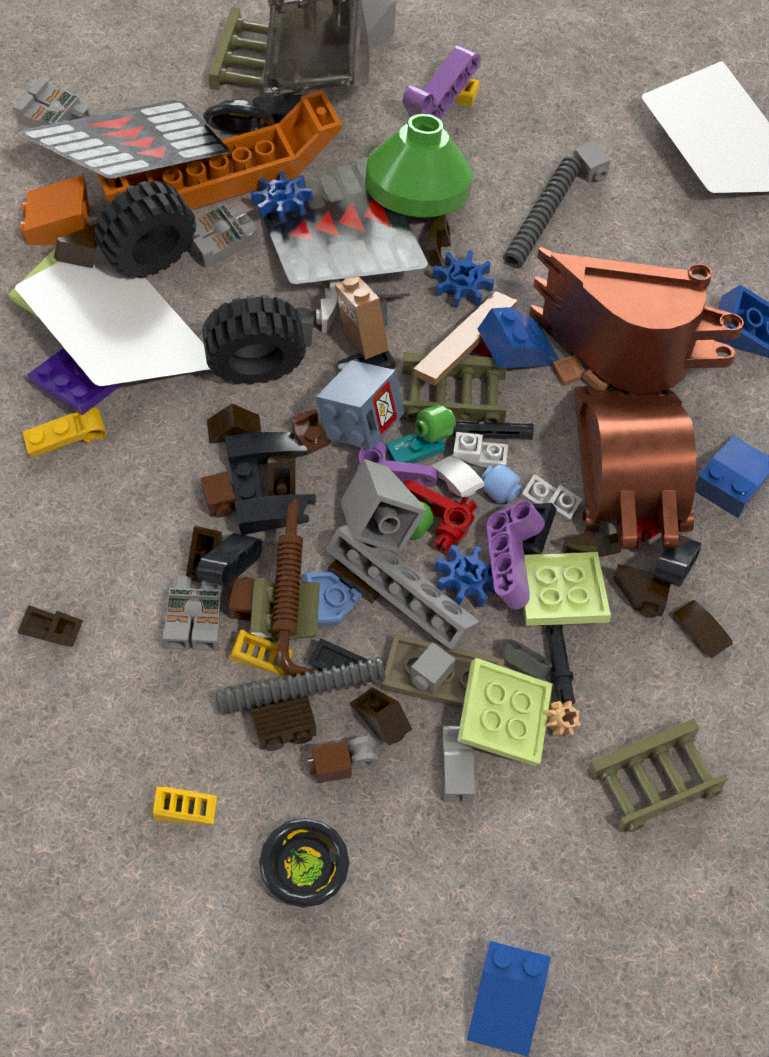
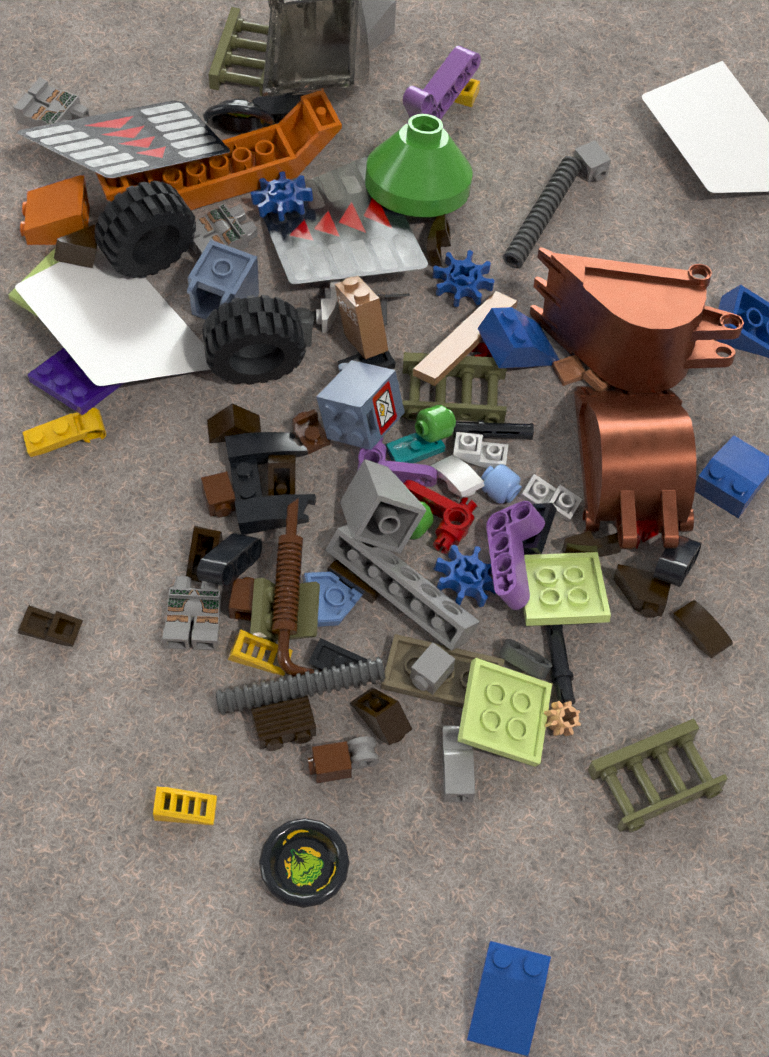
none -> sand blue container [187,240,259,320]

